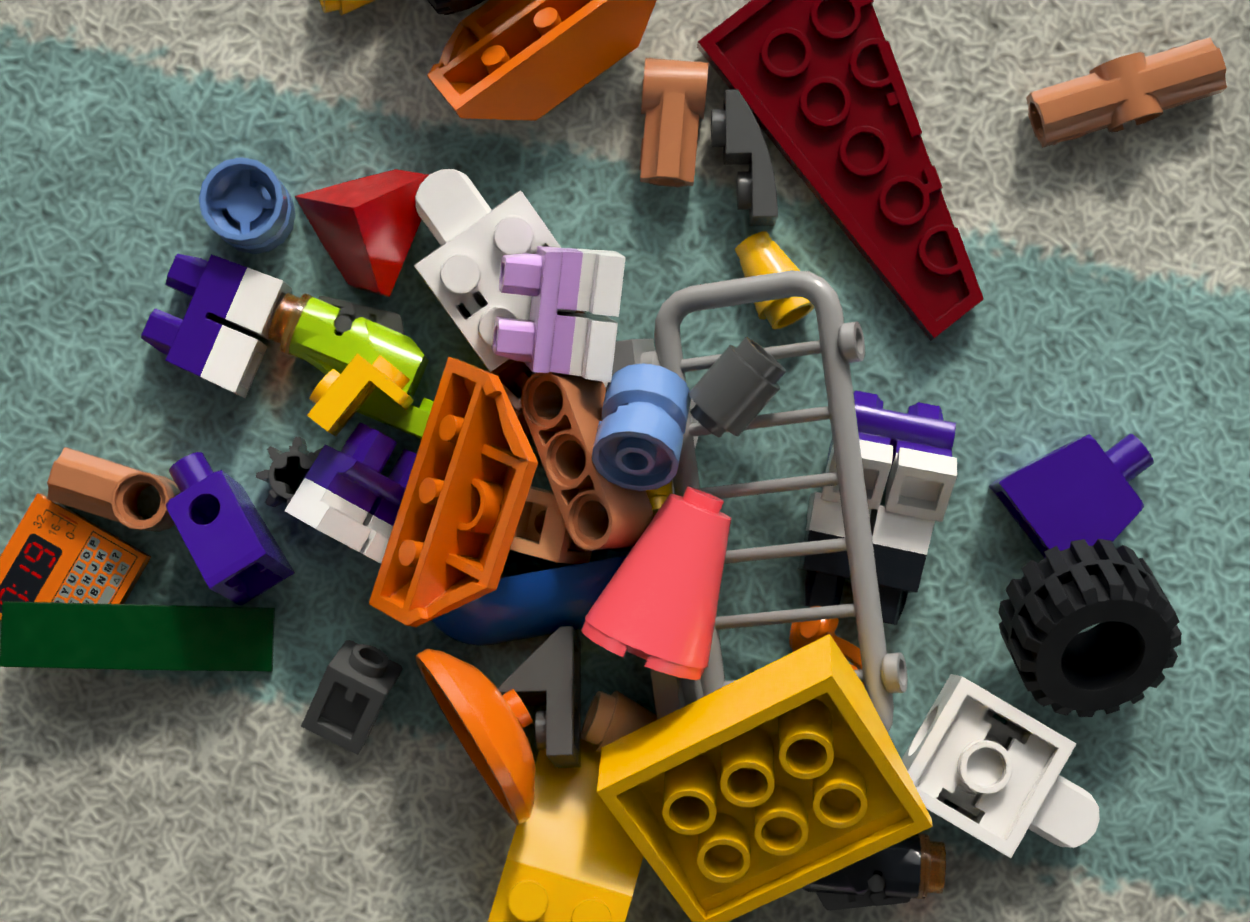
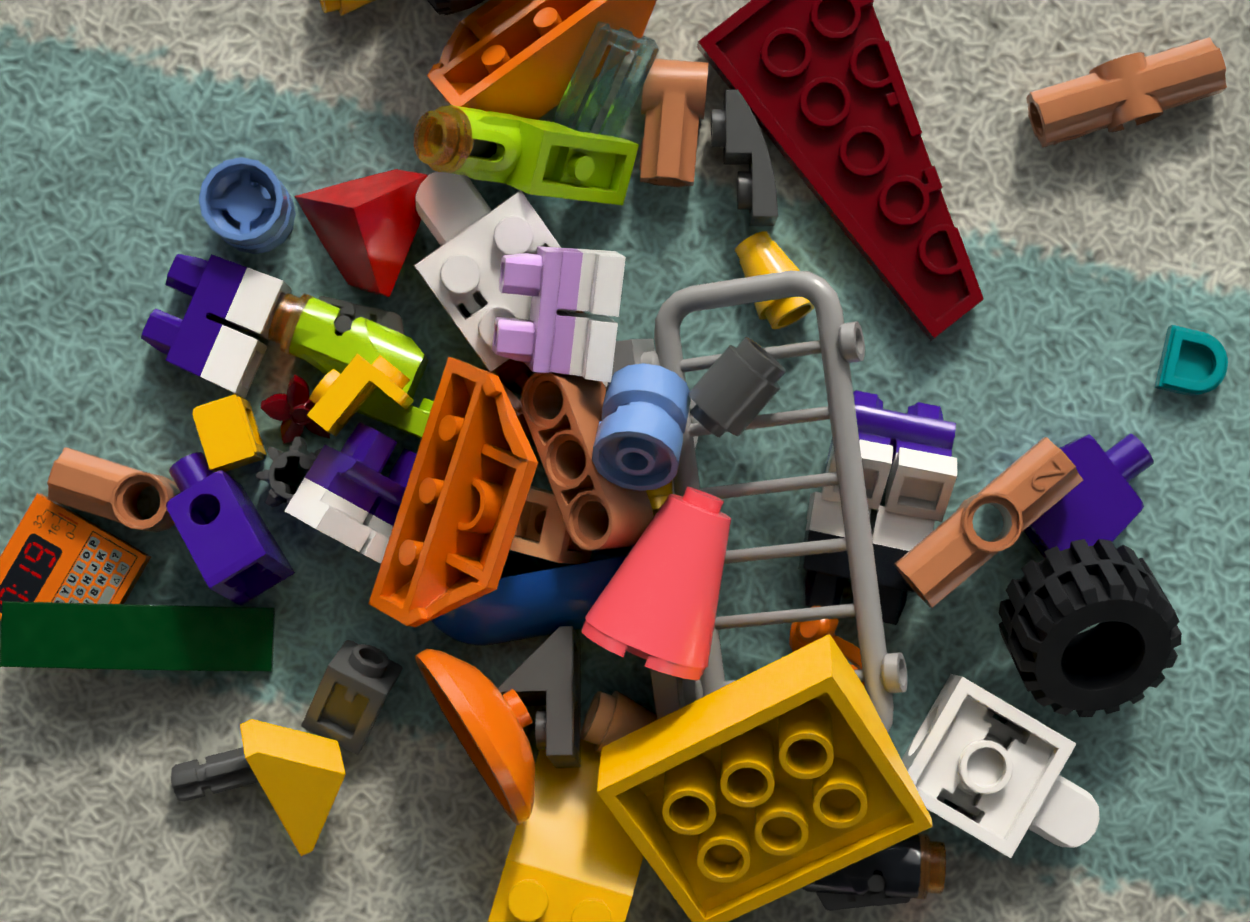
none -> dark grey axle [171,747,258,802]
none -> yellow slope [192,394,266,472]
none -> yellow slope [240,719,346,856]
none -> dark red plant [261,375,330,444]
none -> lime plate [413,105,639,206]
none -> clear light blue tile [551,21,659,138]
none -> nougat piece [893,437,1083,608]
none -> teal tile [1154,325,1228,396]

